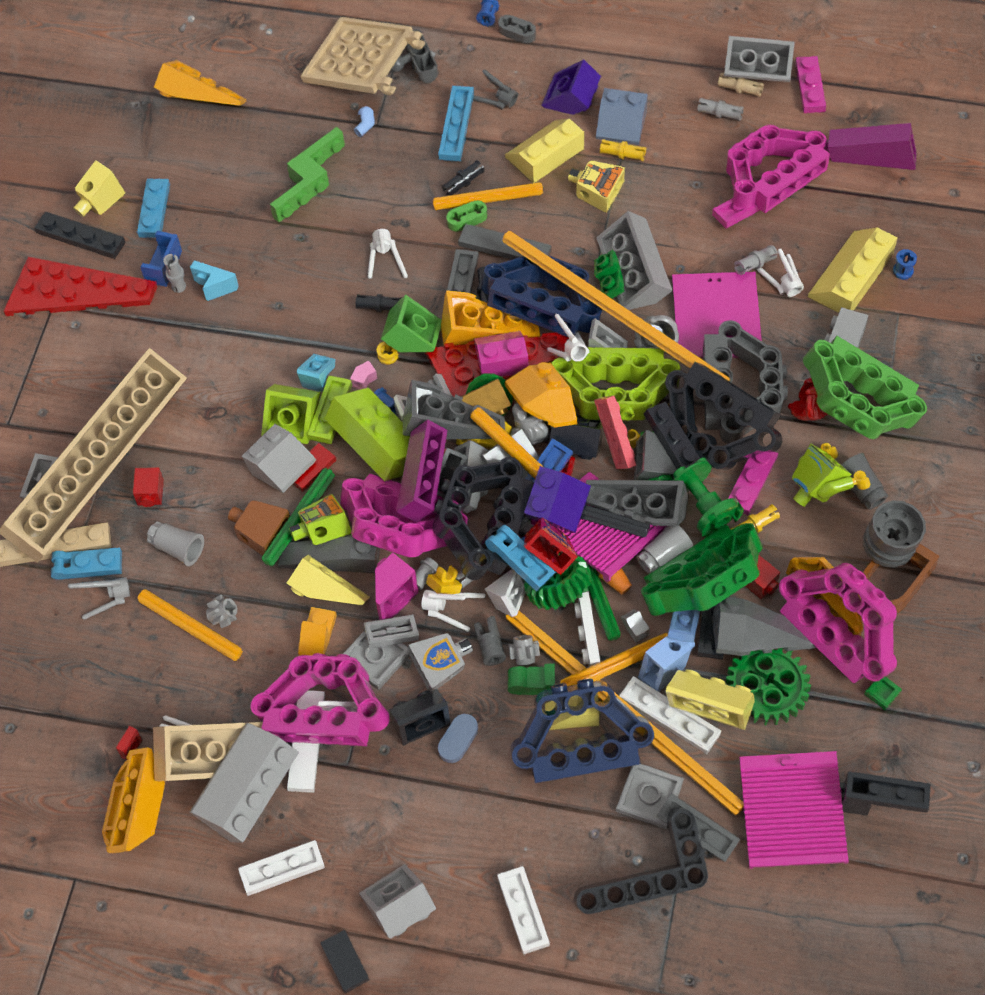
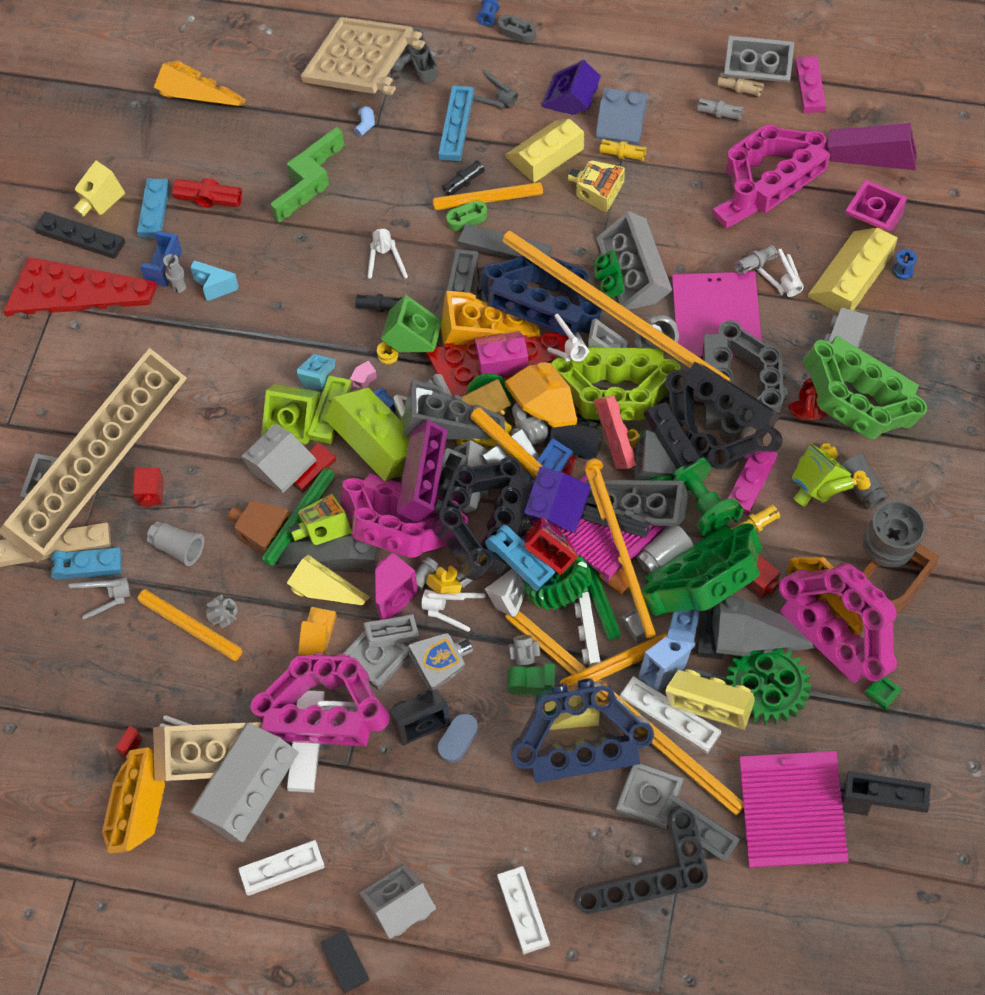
dark grey hinge [474,615,506,666] -> none
none -> red piece [172,178,243,208]
none -> light orange bar [585,458,656,638]
none -> dark pink slope [845,179,907,232]

